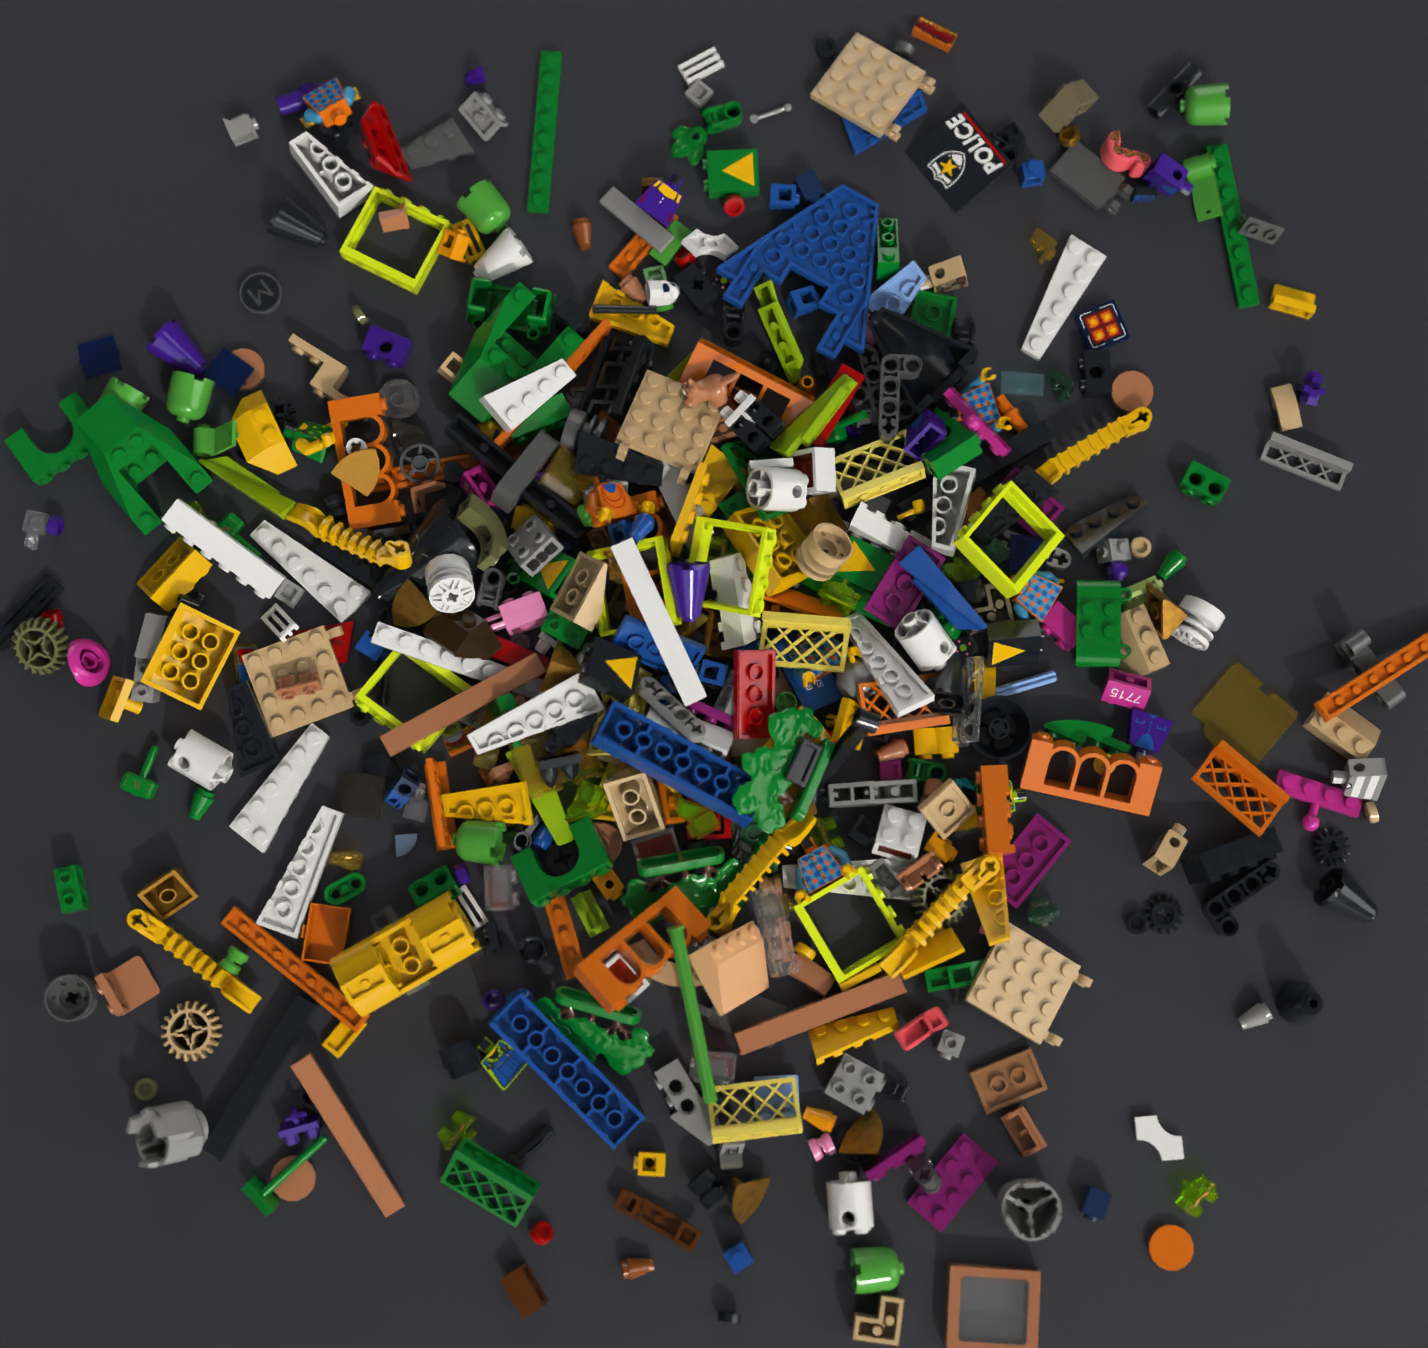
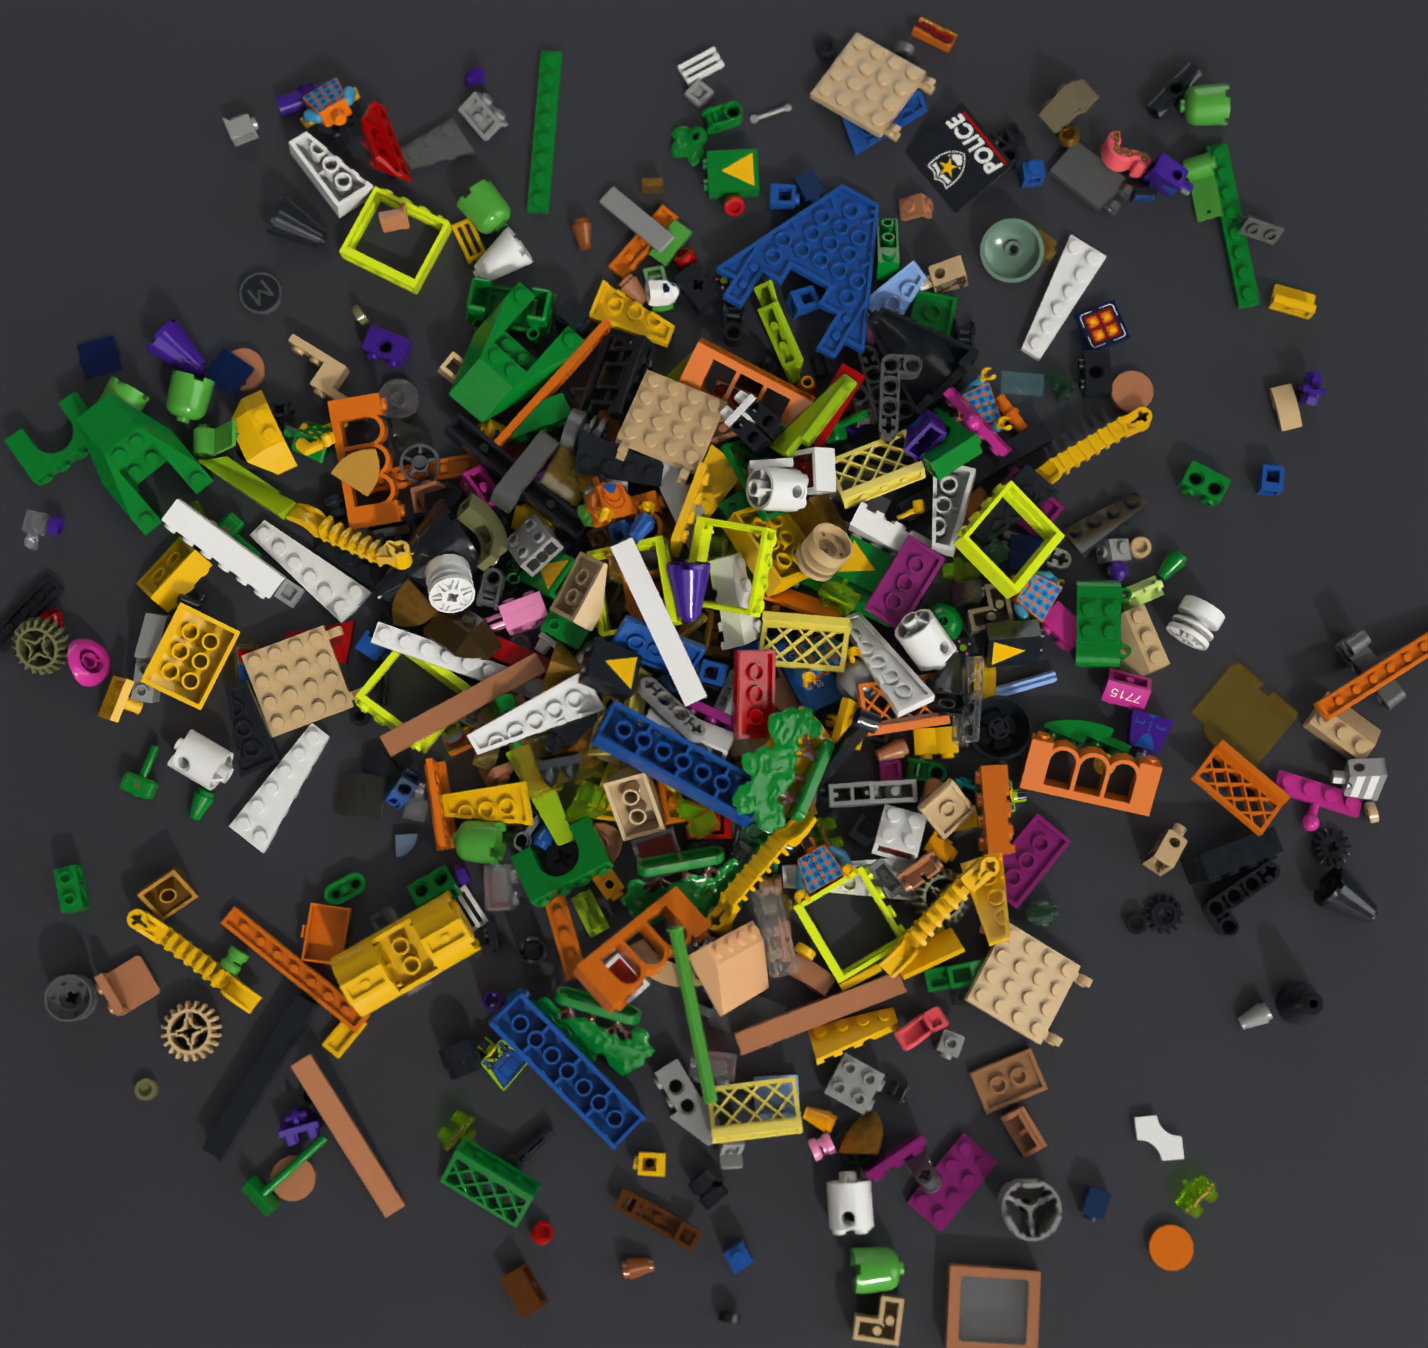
light grey piece [126,1100,208,1168] -> none
white wing [256,806,344,938] -> none
white tile [261,603,300,642] -> none
nougat hinge [275,670,323,700] -> none
clear yellow cone [328,850,363,872] -> none
white bush [346,438,367,454] -> none
light orange brick [437,227,470,263] -> none
black tile [443,462,465,484] -> none
white wedge [479,358,576,433] -> none
black bar [593,305,657,314] -> none
dark purple torso [635,173,684,227] -> none
white tile [681,229,740,262] -> none
nougat animal [681,372,739,408] -> none
pearl gold shield [730,1176,771,1225] -> none
bright green wheel [775,692,797,712] -> none
black tile [784,738,823,788] -> none
blue wedge [899,545,988,631] -> none
pearl gold slope [1146,582,1188,640] -> none
light grey fence [1259,432,1354,491] -> none
none -> nougat bracket [899,193,933,222]
none -> sand green dish [980,218,1044,283]
none -> blue brick [1256,462,1285,496]

